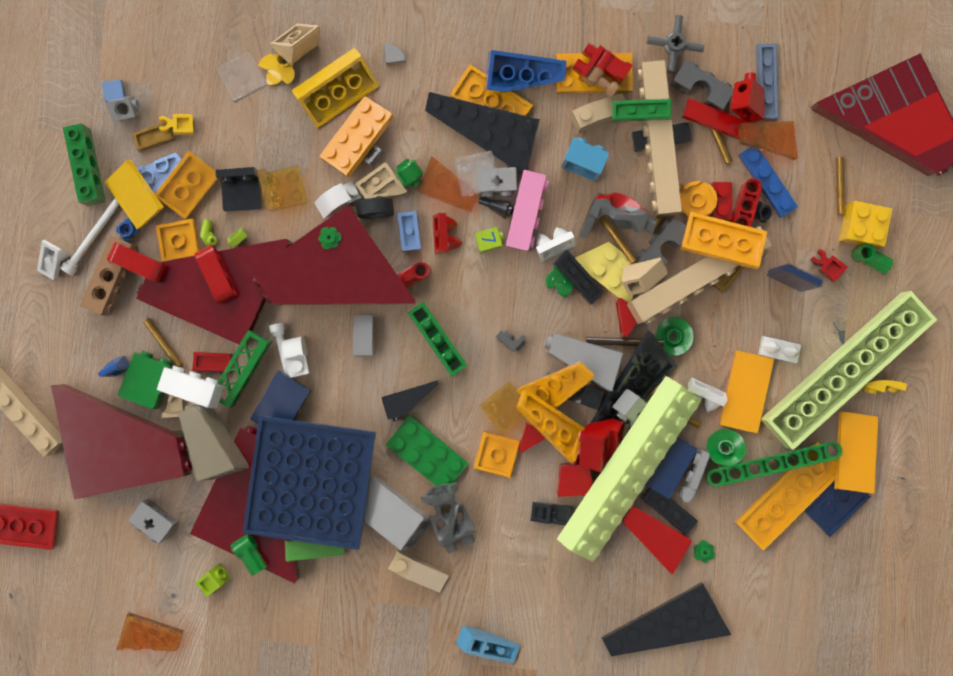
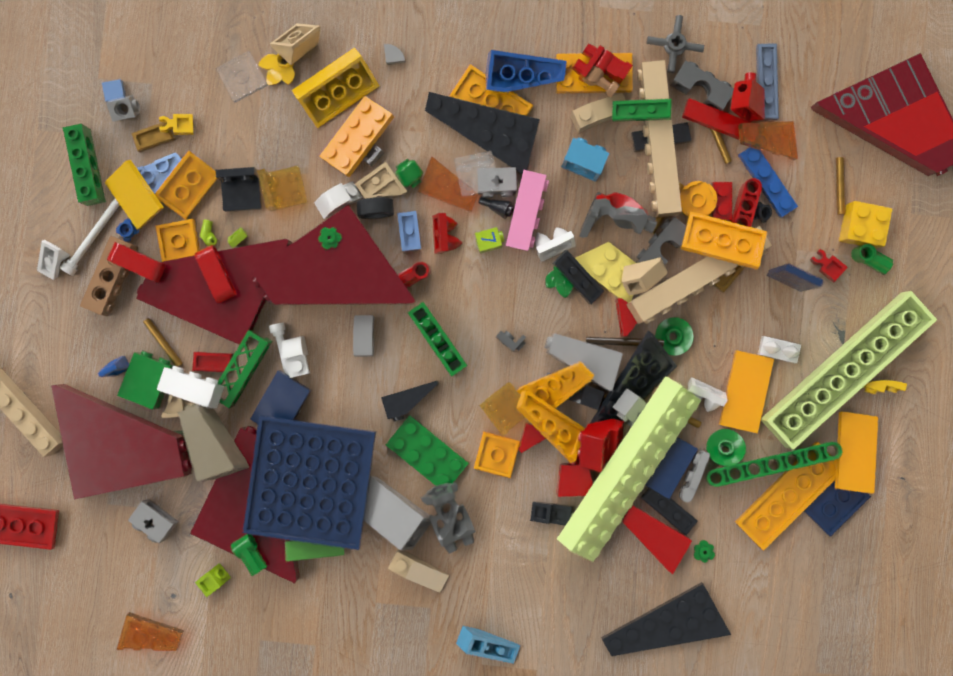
pearl gold bar [599,215,637,264] -> none

